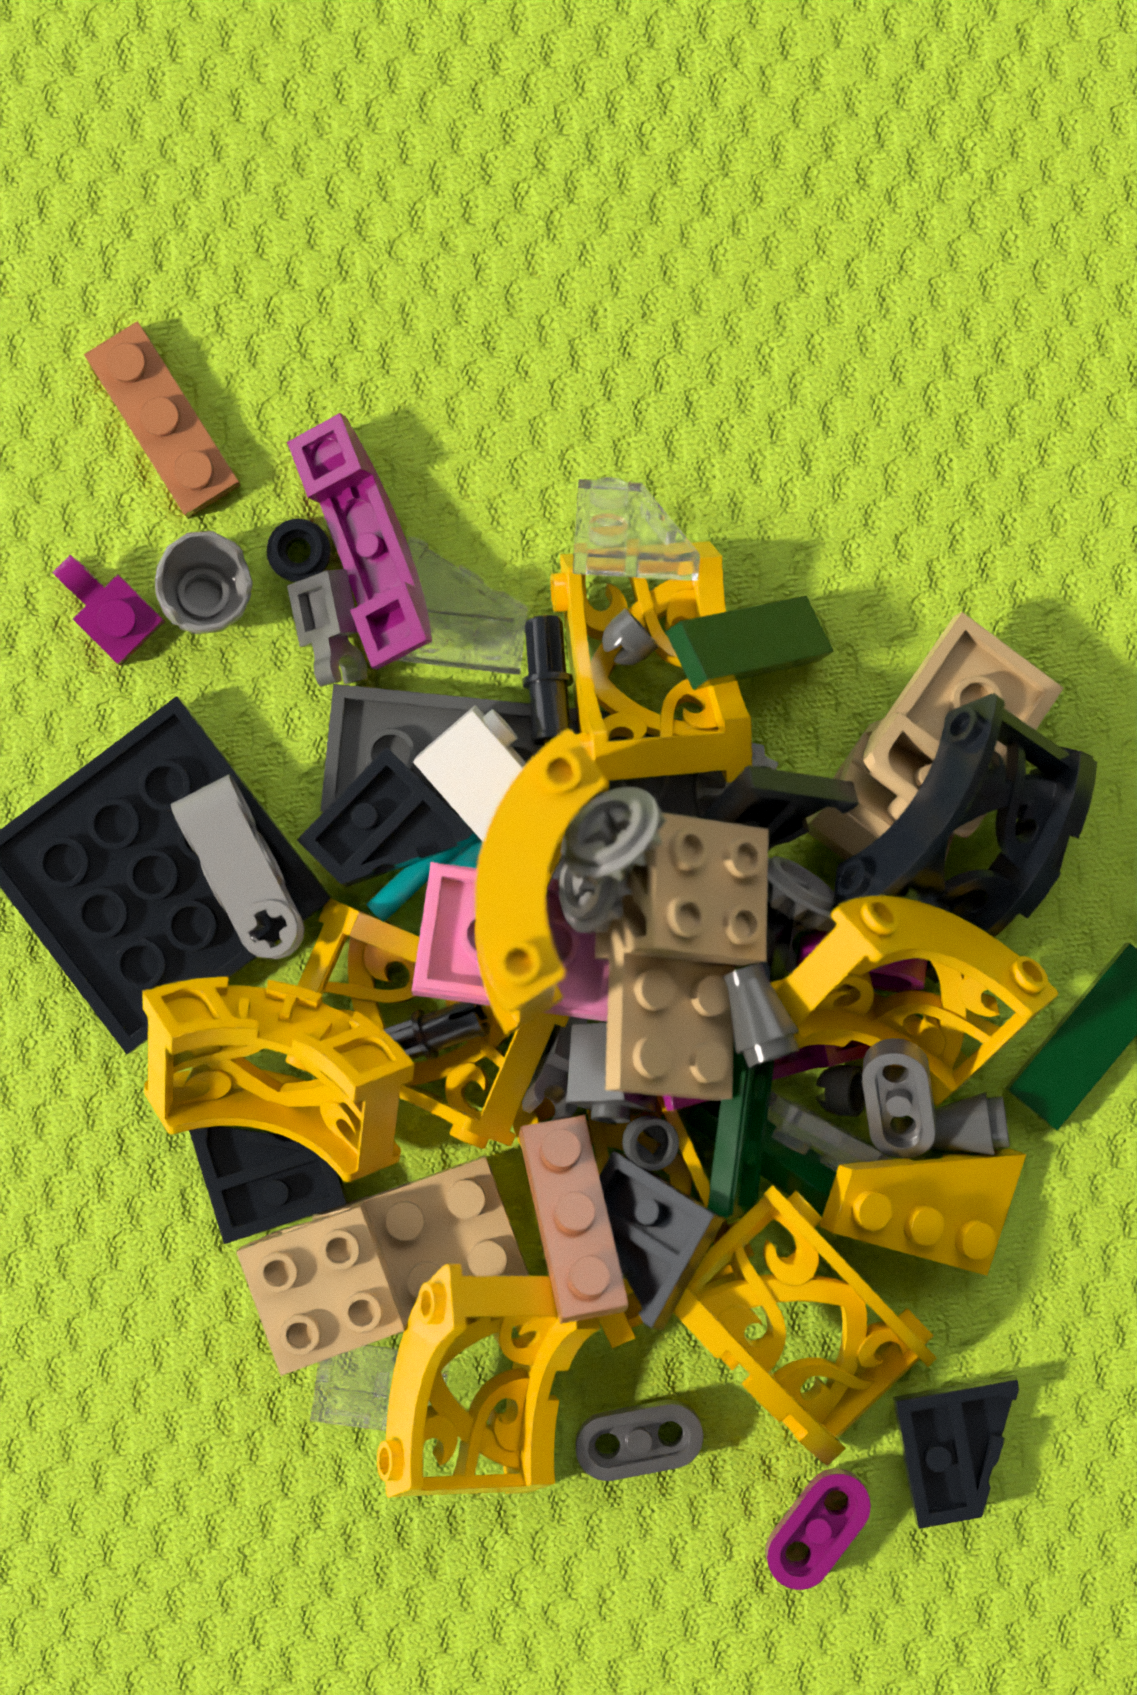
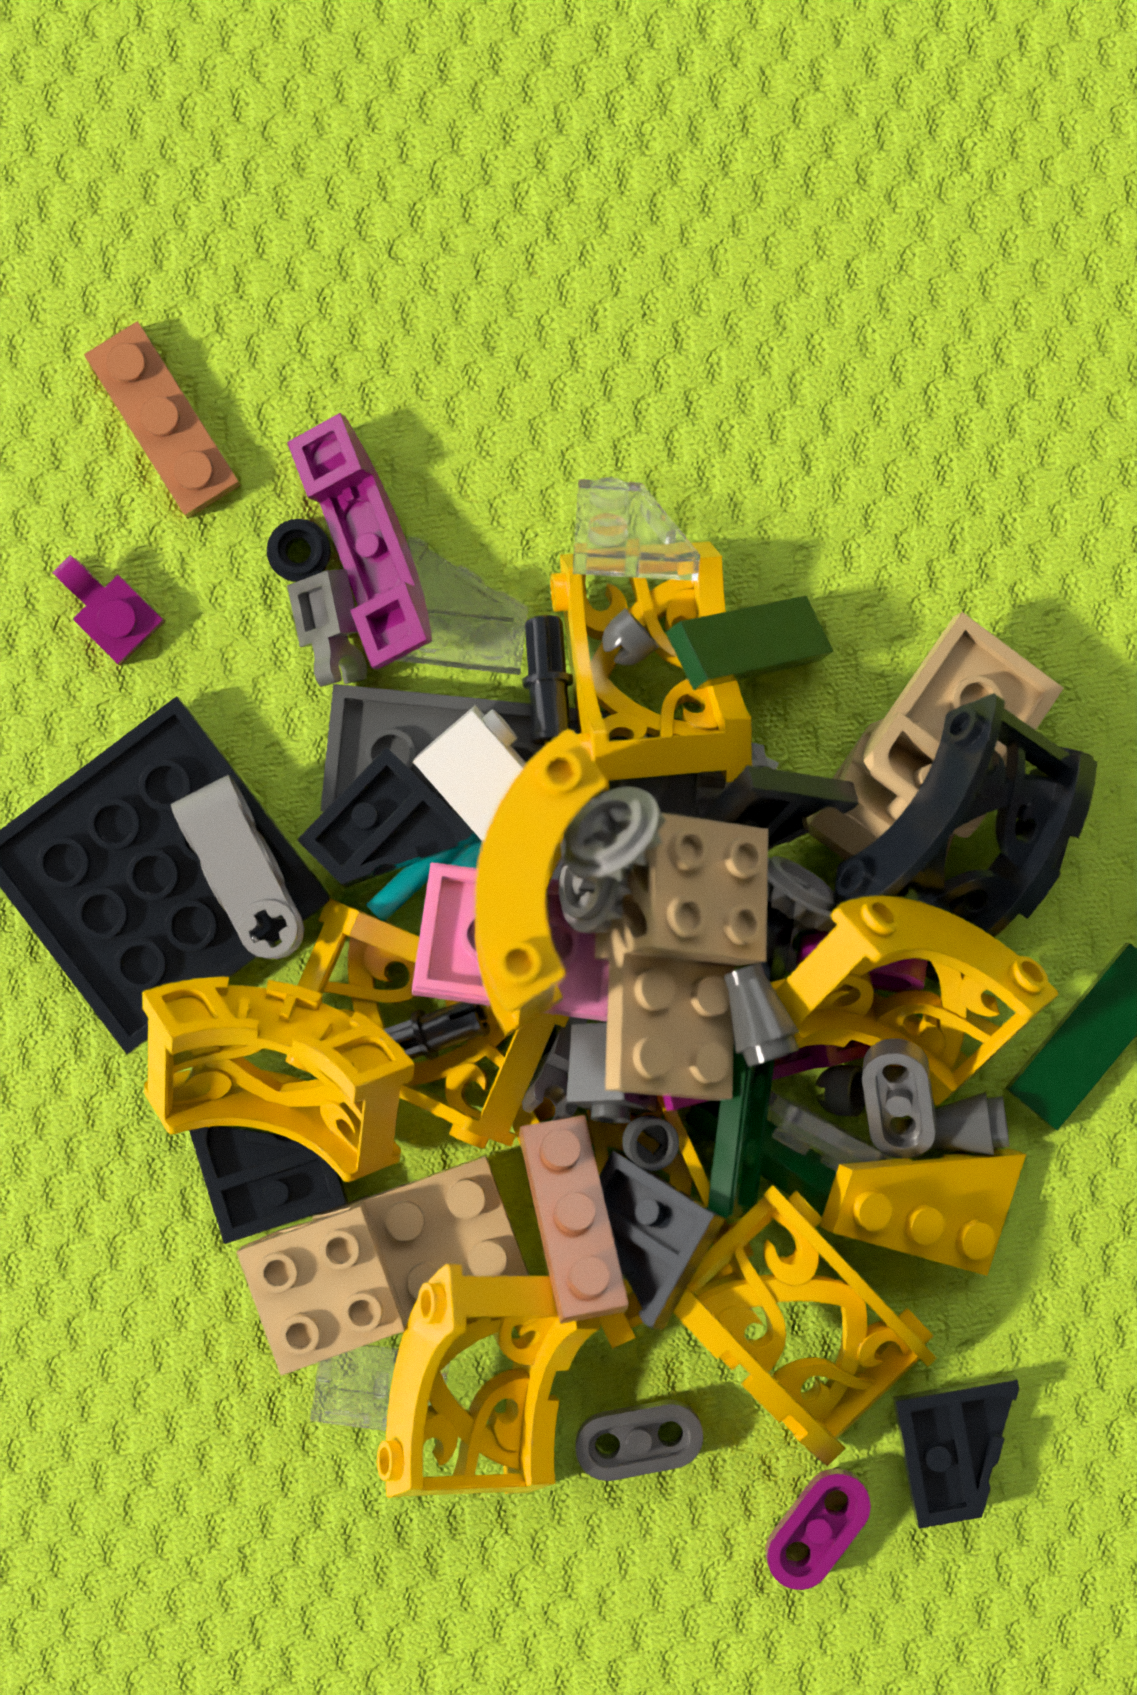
light grey hair [155,531,253,635] -> none

